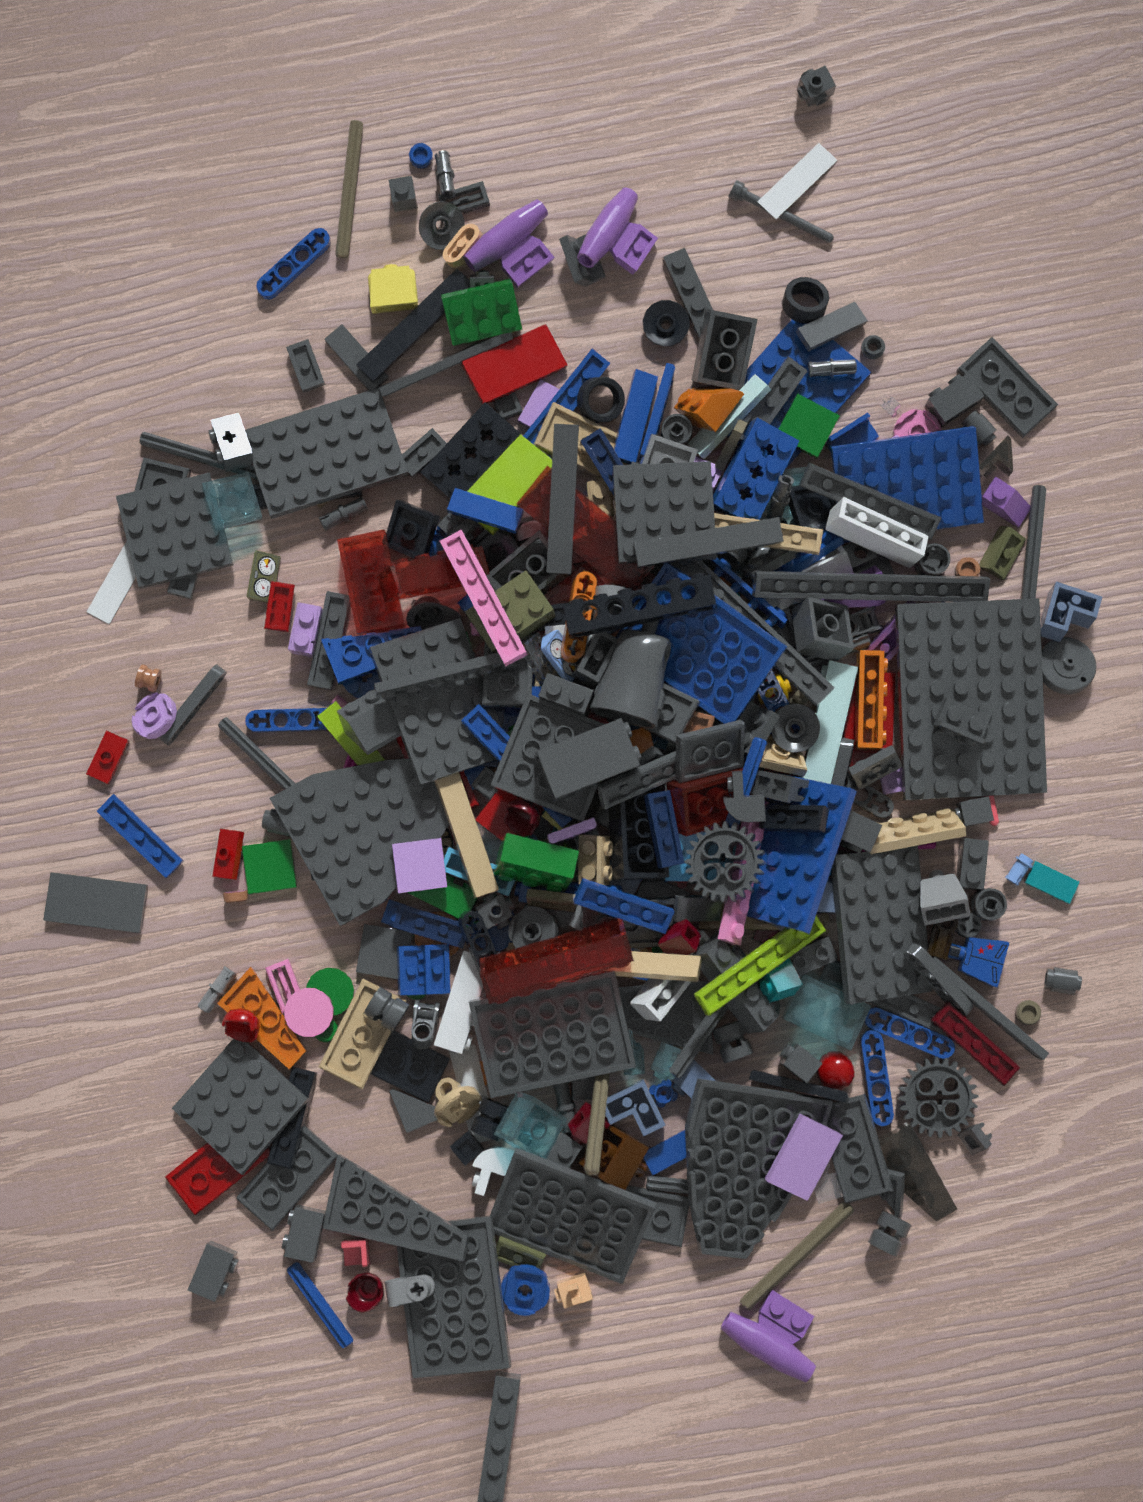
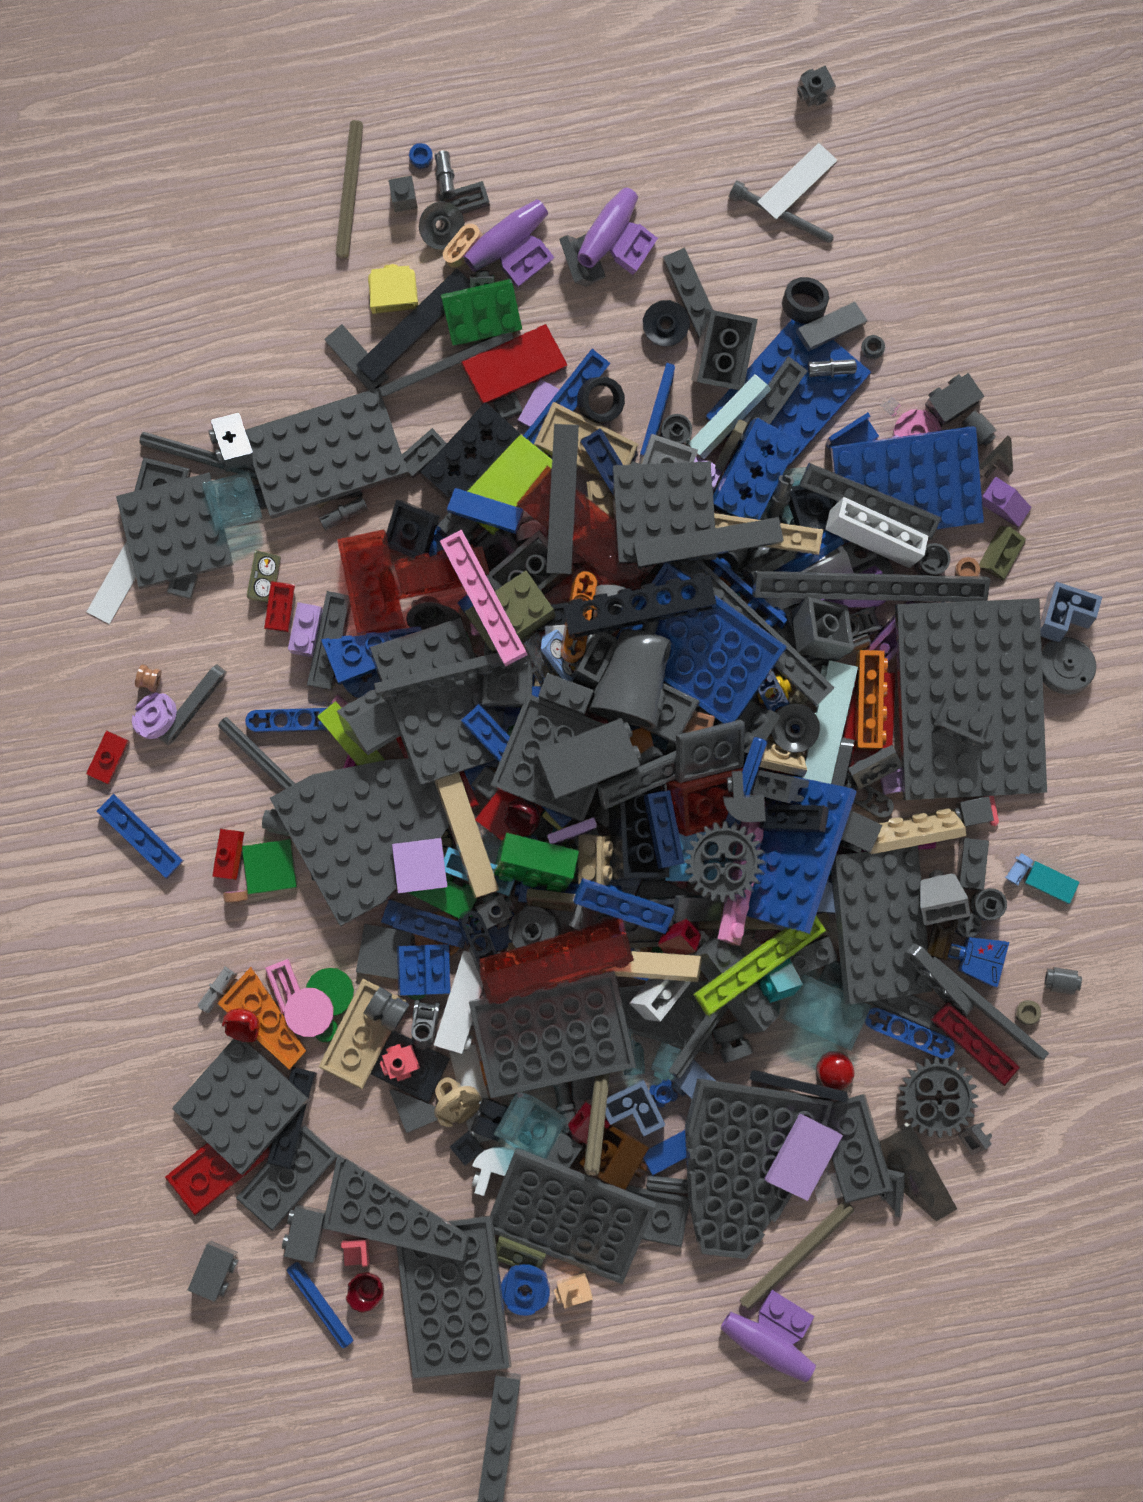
dark grey tile [43,872,148,933] -> none
blue beam [256,228,331,300] -> none
dark grey plate [286,339,325,393] -> none
light grey piece [384,1275,435,1307] -> none
blue tile [613,369,658,464] -> none
orange slope [674,386,744,432] -> none
green tile [779,394,840,459] -> none
dark grey brick [779,1043,823,1083] -> none
blue beam [860,1030,894,1126] -> none
dark grey wheel [868,1210,912,1257] -> none
dark grey tile [956,337,1058,438] -> none
dark grey axle [1021,485,1046,599] -> none
none -> coral brick [380,1044,420,1081]

